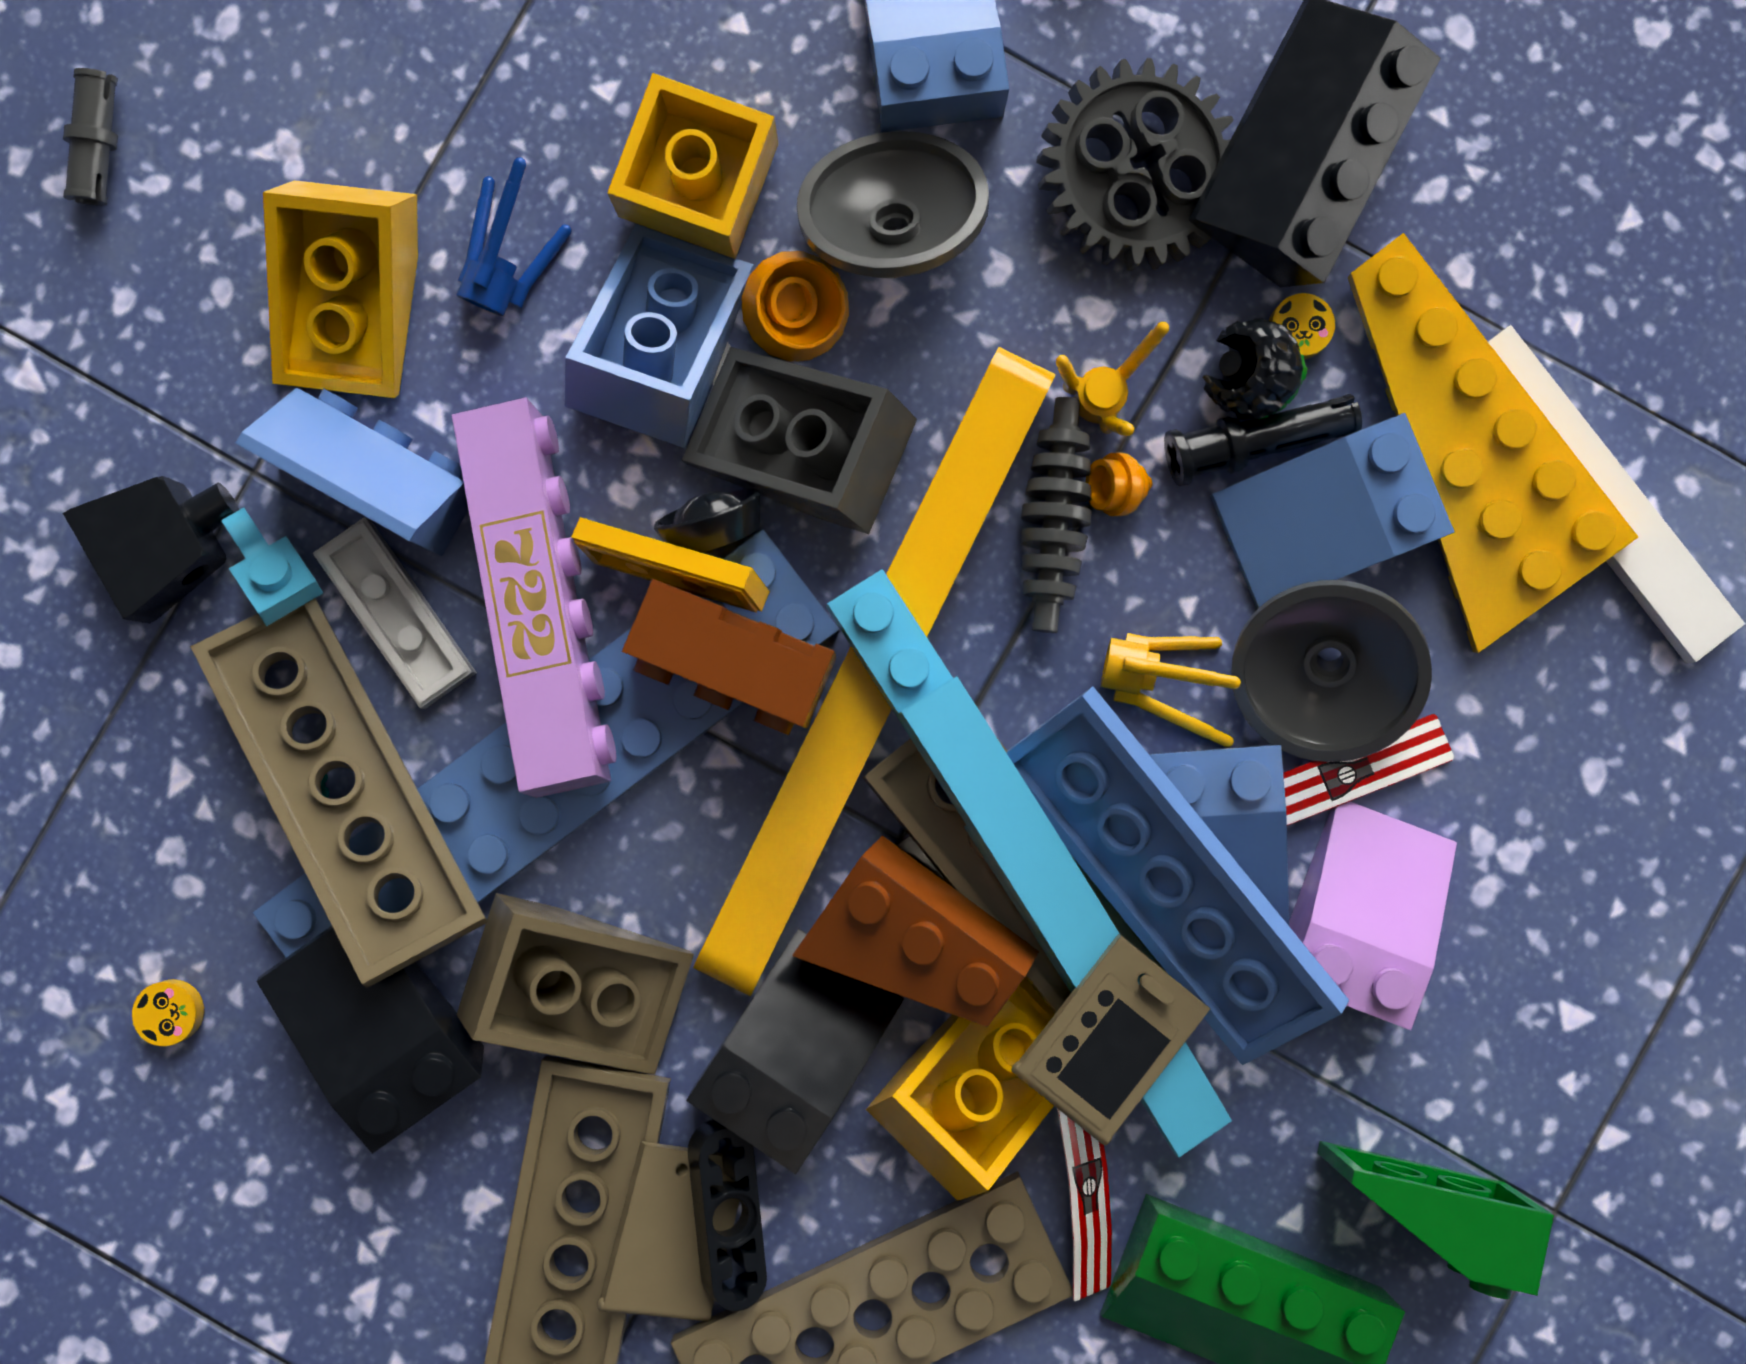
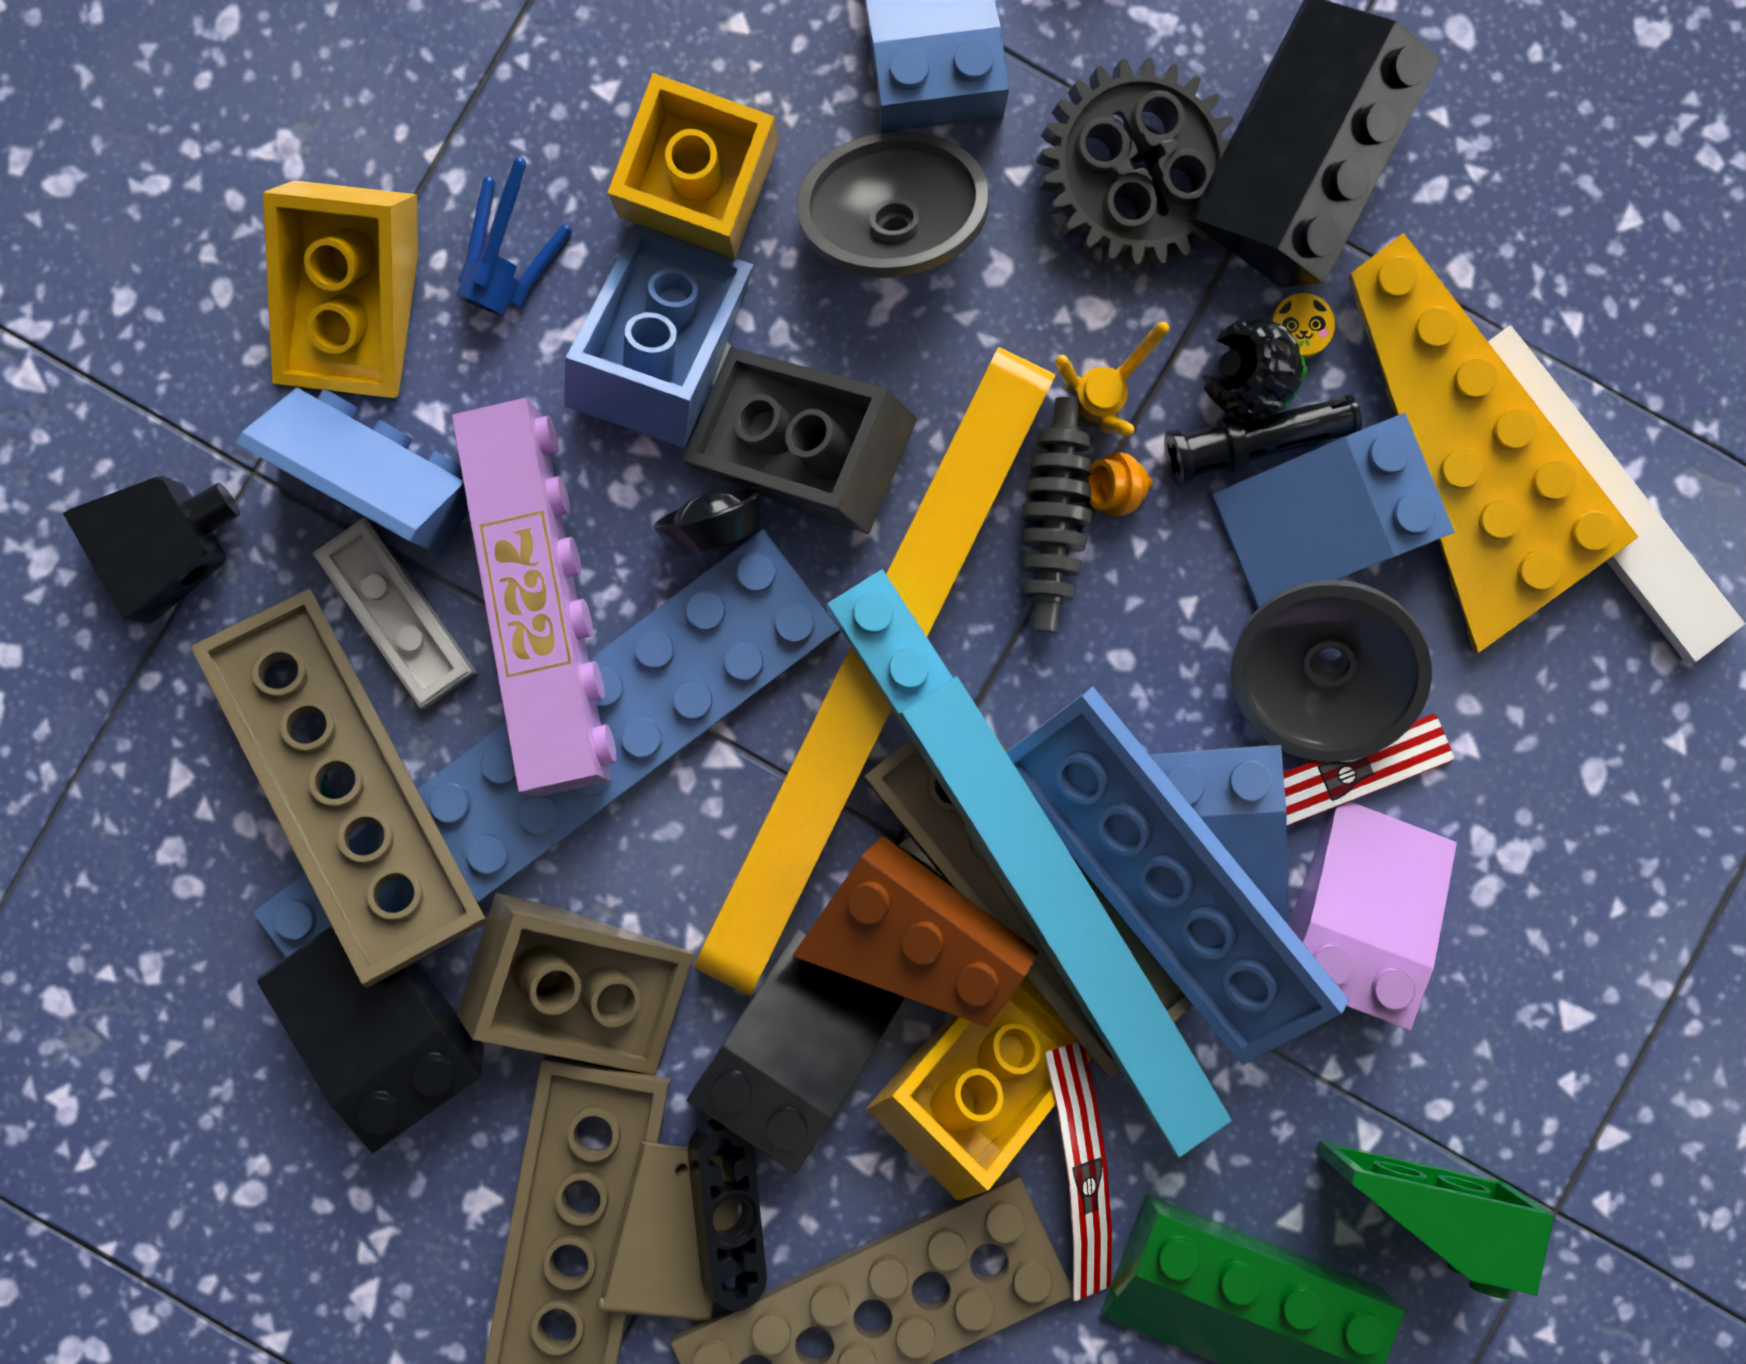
dark grey pin [63,68,118,206] -> none
yellow tile [132,979,204,1046] -> none
medium azure plate [221,507,323,626] -> none
yellow tile [571,517,770,613] -> none
dark orange wedge [621,578,837,735] -> none
light orange hat [741,251,849,362] -> none
dark tan container [1011,934,1210,1145] -> none
yellow plant [1101,633,1241,748] -> none

